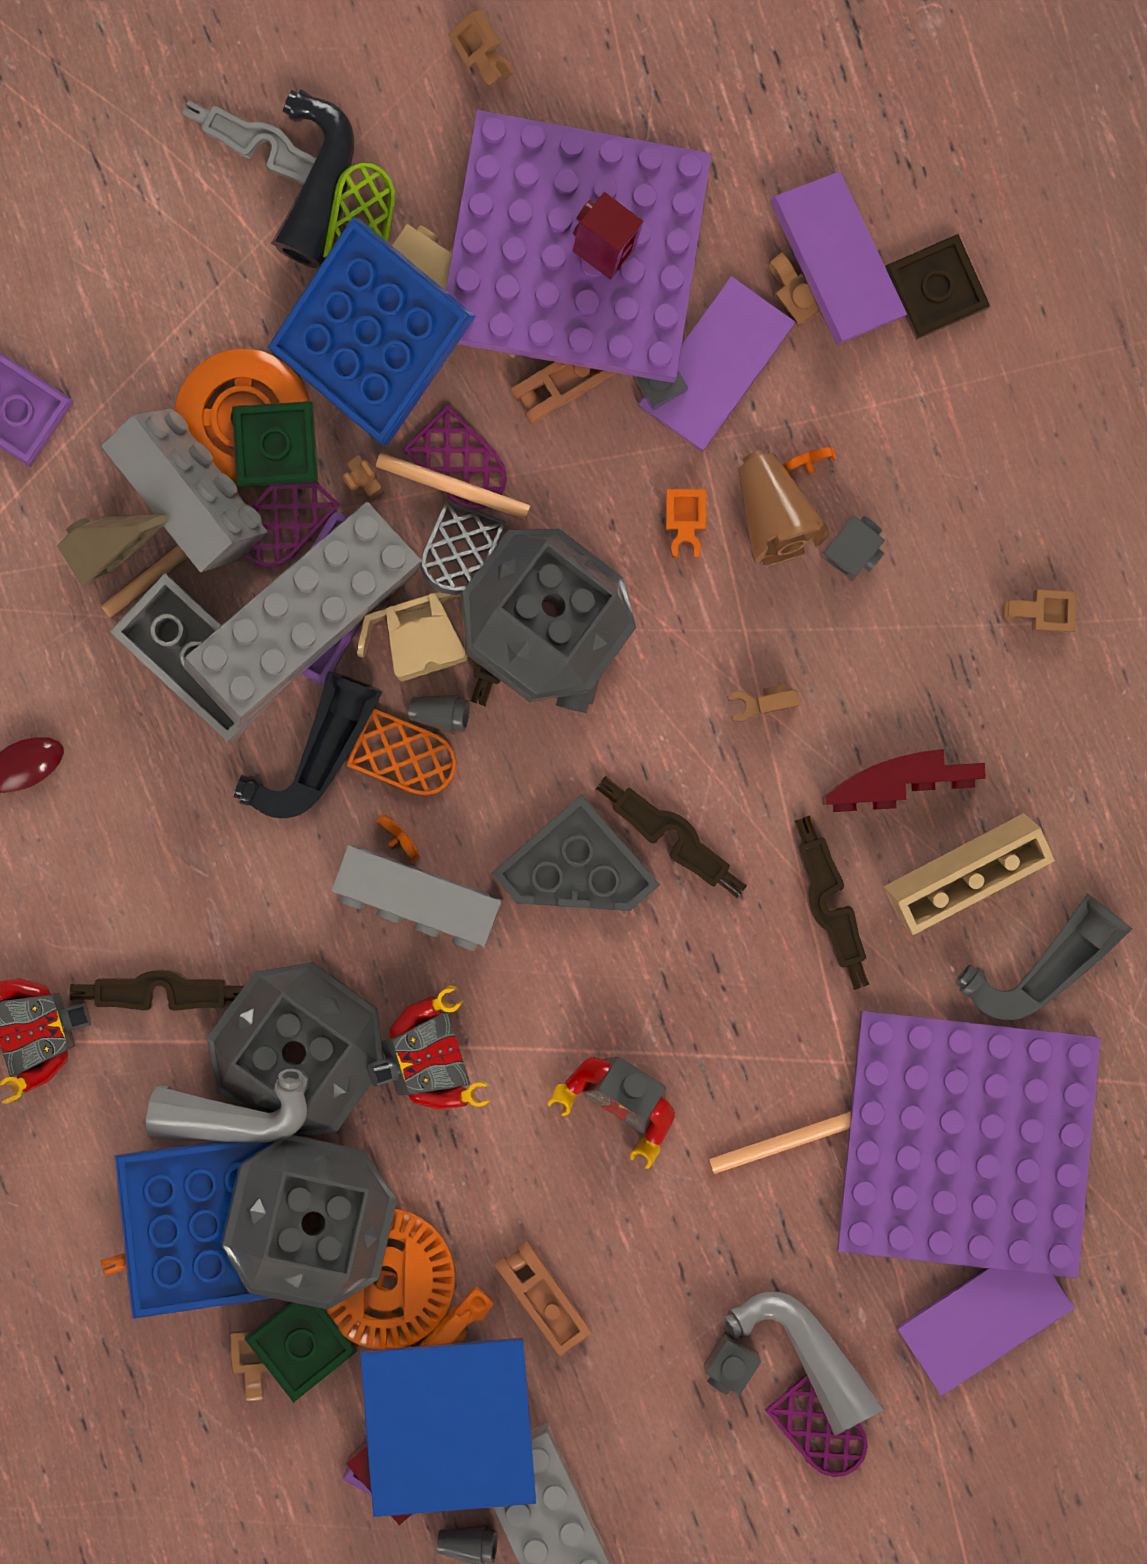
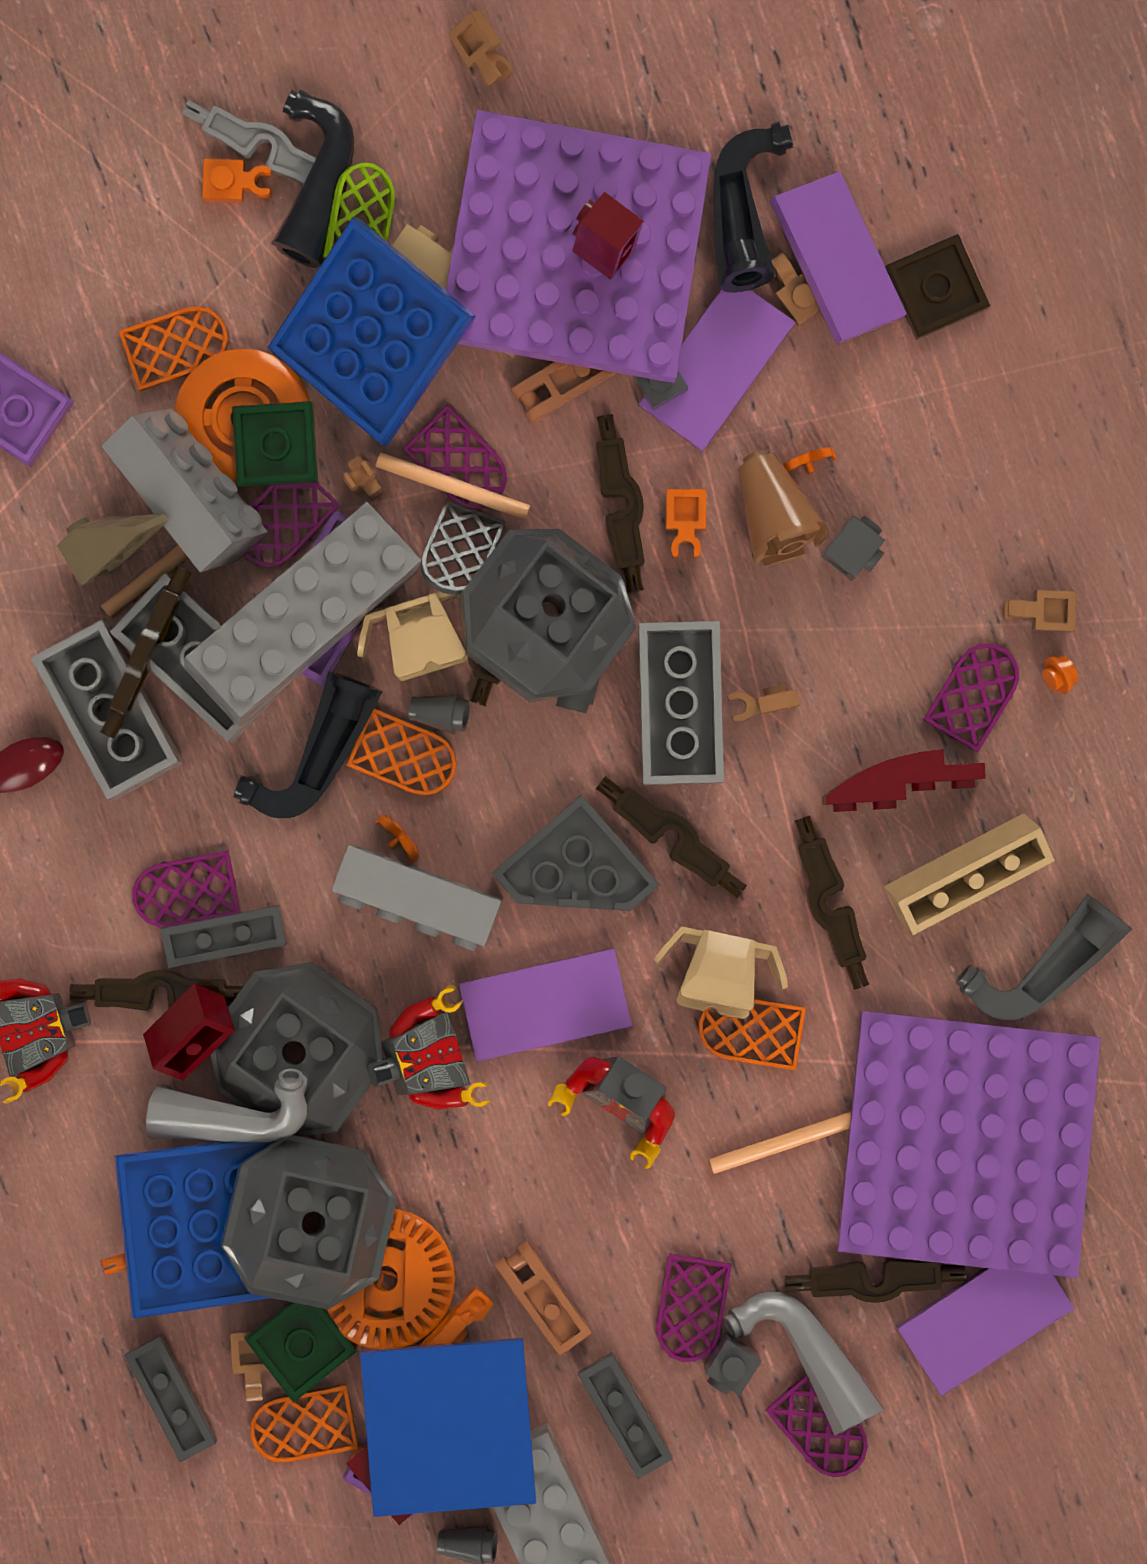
none -> light grey brick [31,620,185,800]
none -> dark brown piece [100,566,191,740]
none -> orange window [118,306,229,392]
none -> dark grey plate [124,1334,217,1462]
none -> magenta window [132,851,240,927]
none -> dark red brick [143,983,235,1081]
none -> dark grey plate [160,905,287,968]
none -> orange plate [202,159,272,203]
none -> orange window [250,1384,359,1462]
none -> medium lavender tile [459,948,632,1062]
none -> dark grey plate [578,1352,673,1479]
none -> dark brown piece [596,414,645,593]
none -> light grey brick [638,621,724,785]
none -> tan piece [654,927,788,1019]
none -> magenta window [656,1253,732,1362]
none -> orange window [699,999,806,1071]
none -> black animal [714,121,793,293]
none -> dark brown piece [785,1259,966,1303]
none -> magenta window [923,644,1019,753]
none -> orange plate [1042,655,1078,694]

